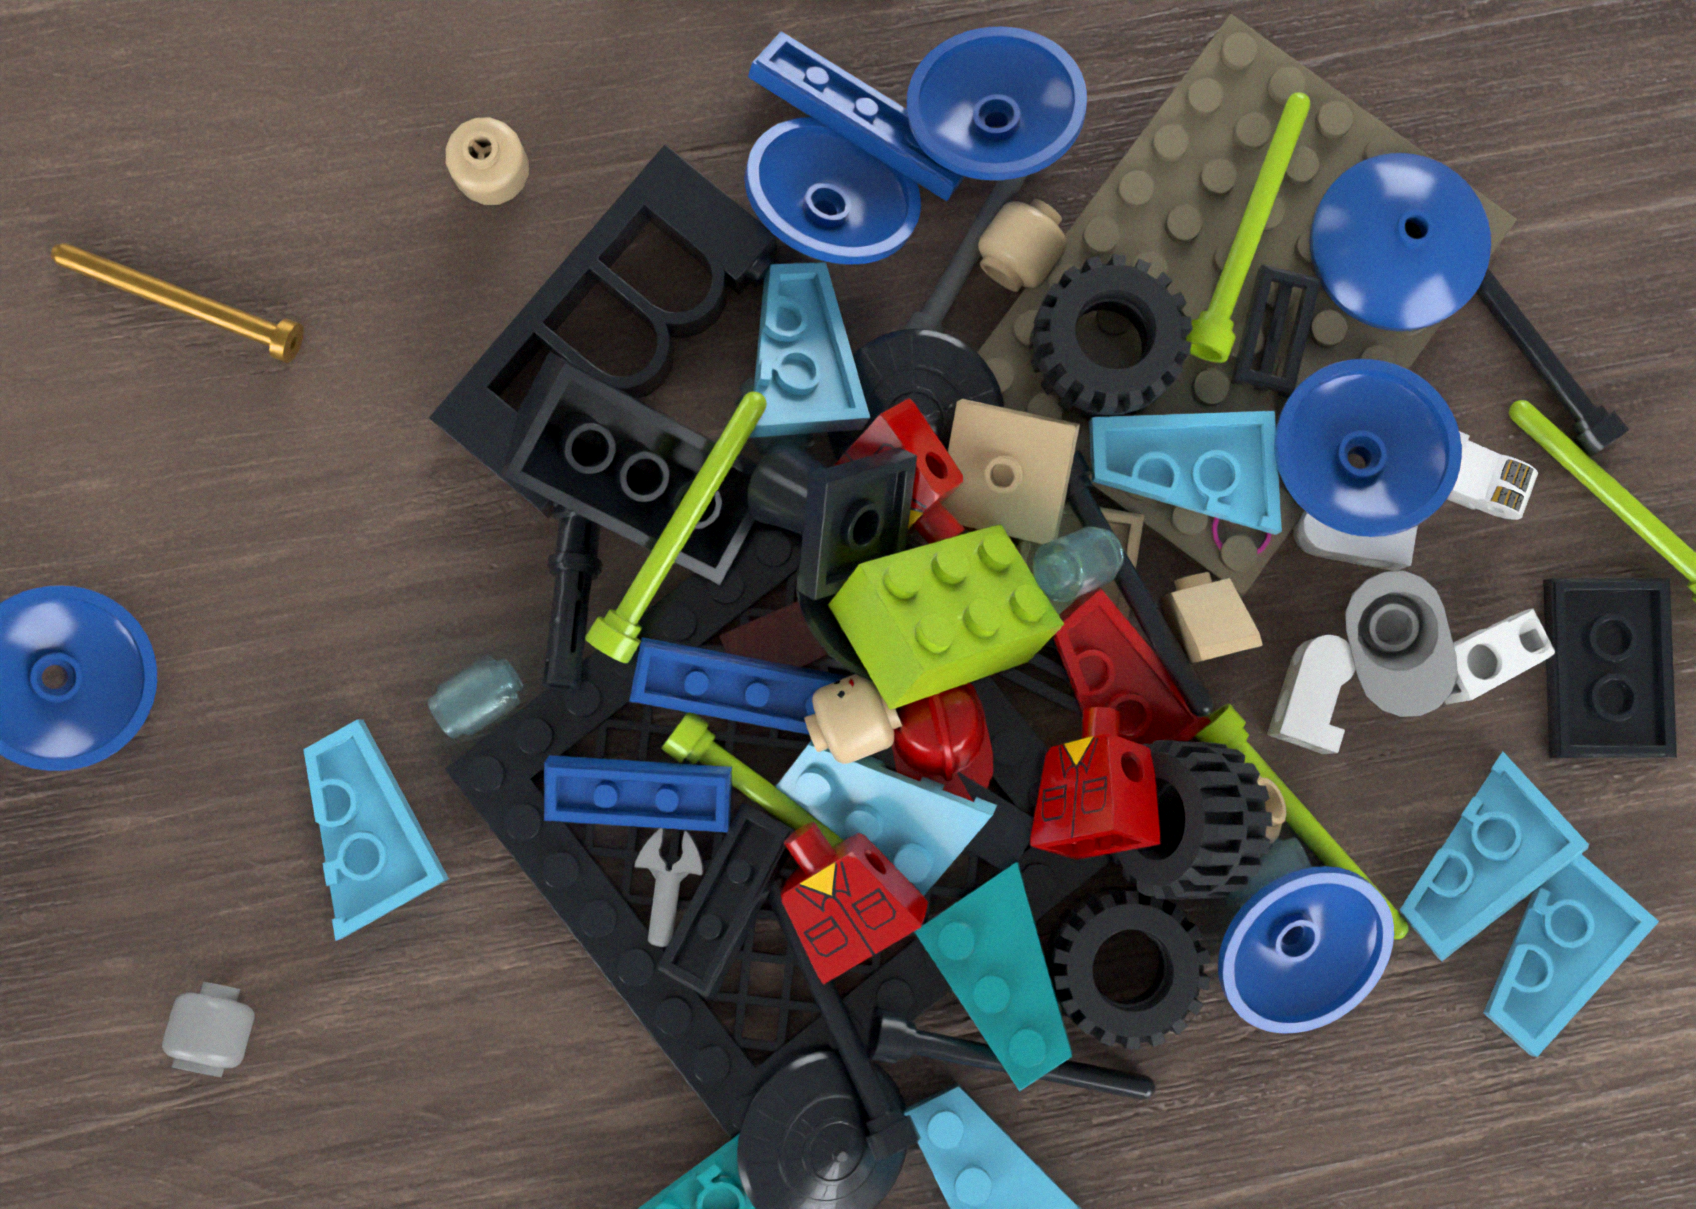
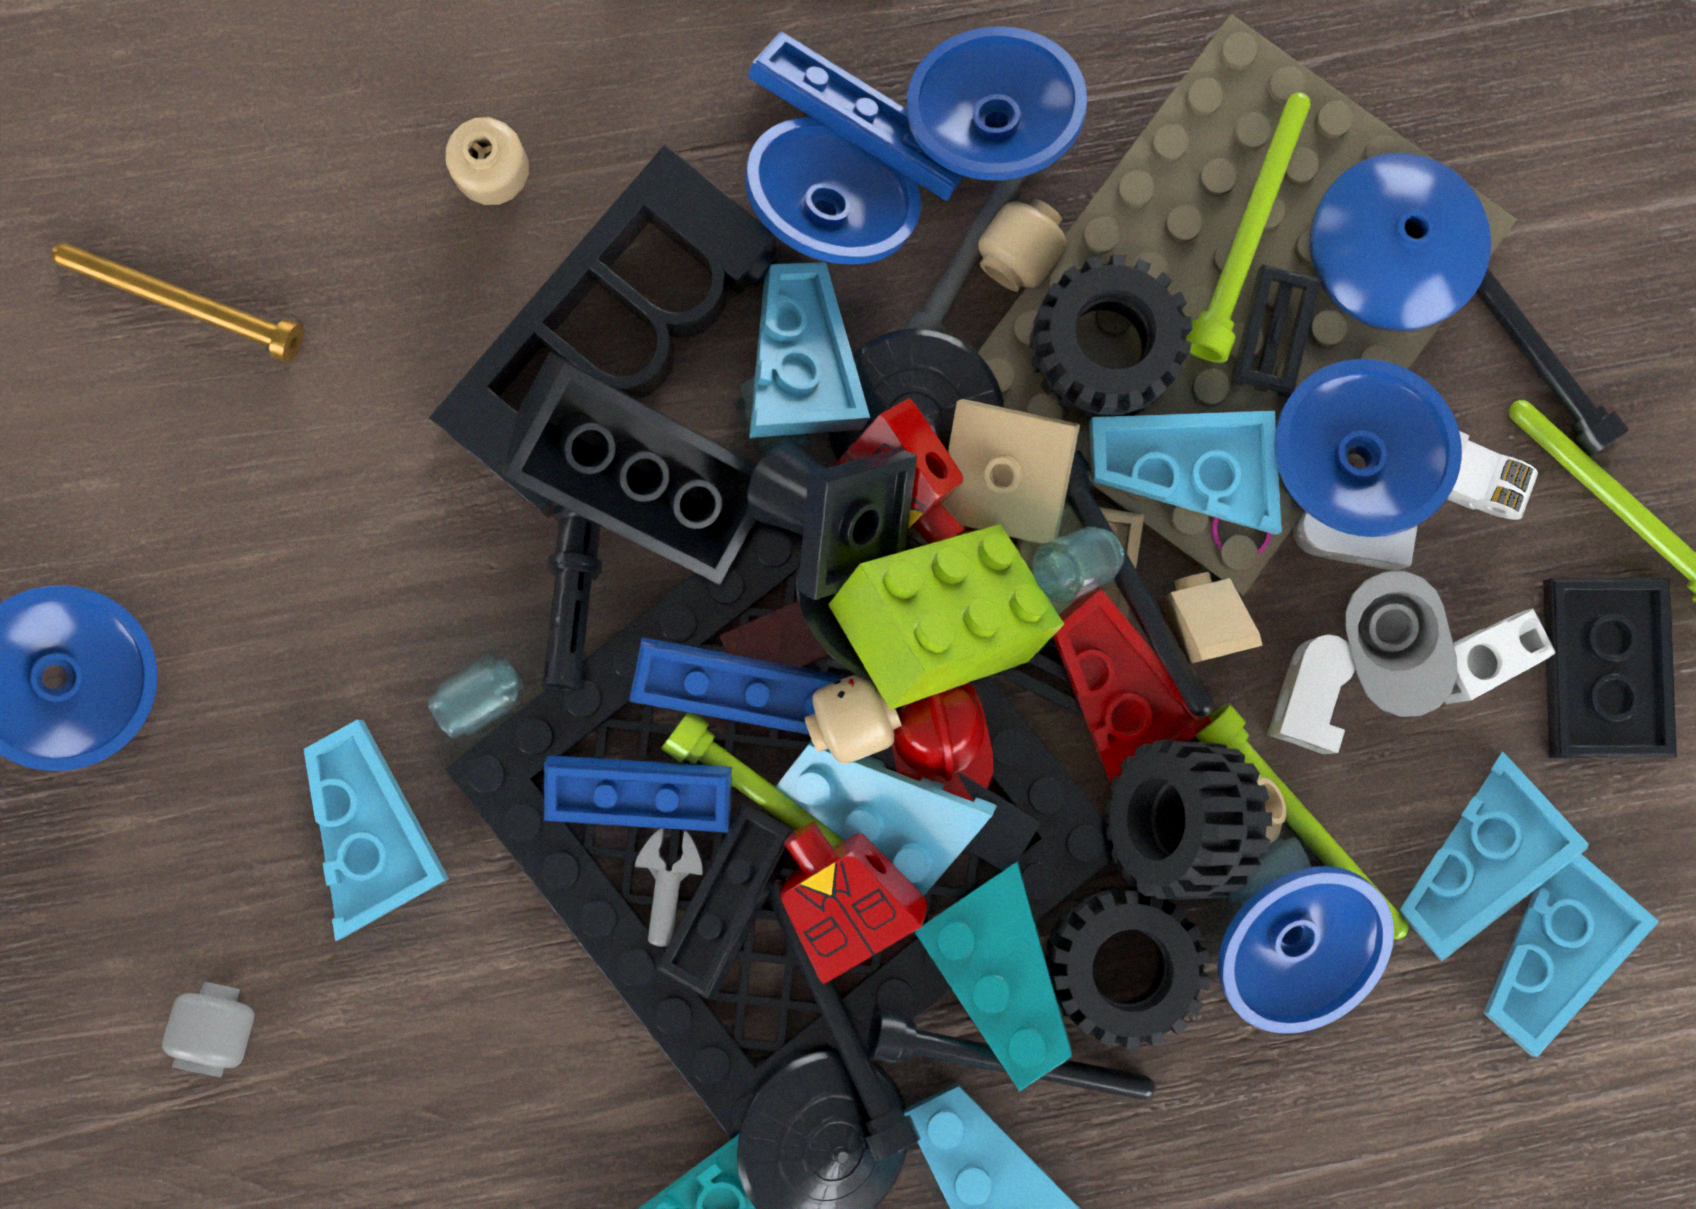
lime piece [585,391,767,664] -> none
red torso [1030,707,1160,860] -> none

